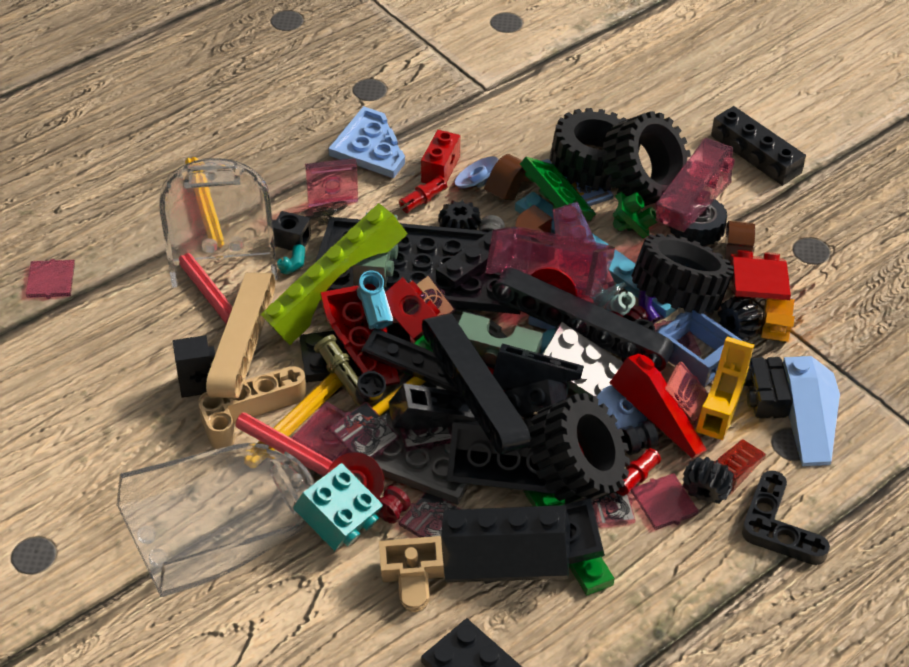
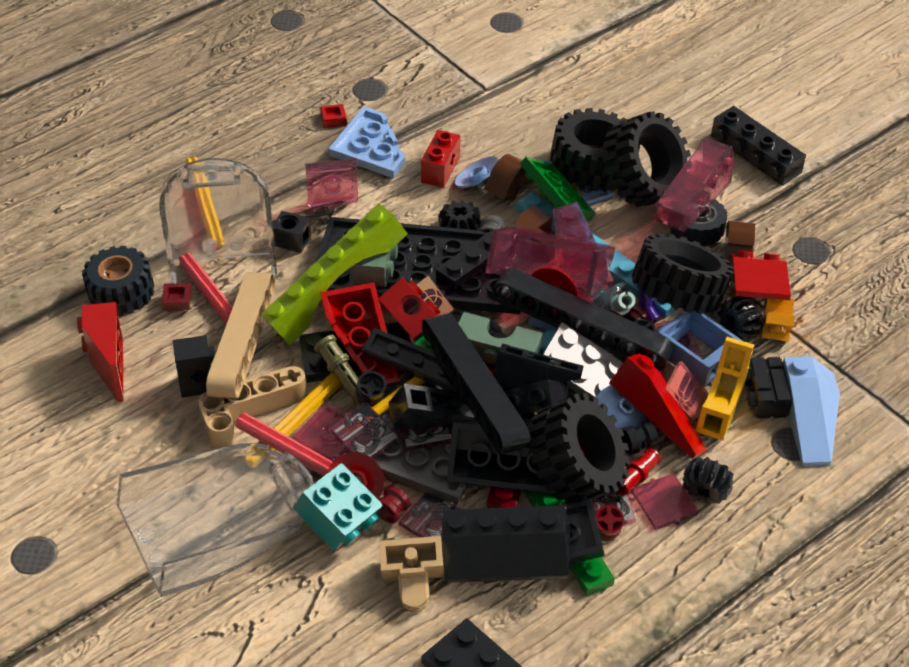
clear pink piece [26,259,75,299] -> none
teal arm [277,244,306,275] -> none
medium azure piece [357,270,393,329] -> none
red pin [399,175,448,213] -> none
green hips [613,192,658,239] -> none
clear red slope [717,439,766,492] -> none
black beam [742,470,830,565] -> none
none -> red slope [77,302,124,402]
none -> black wheel [82,246,155,316]
none -> dark red plate [161,283,192,310]
none -> red tile [320,104,347,128]
none -> dark red plate [486,486,521,508]
none -> dark red wheel [595,505,625,541]

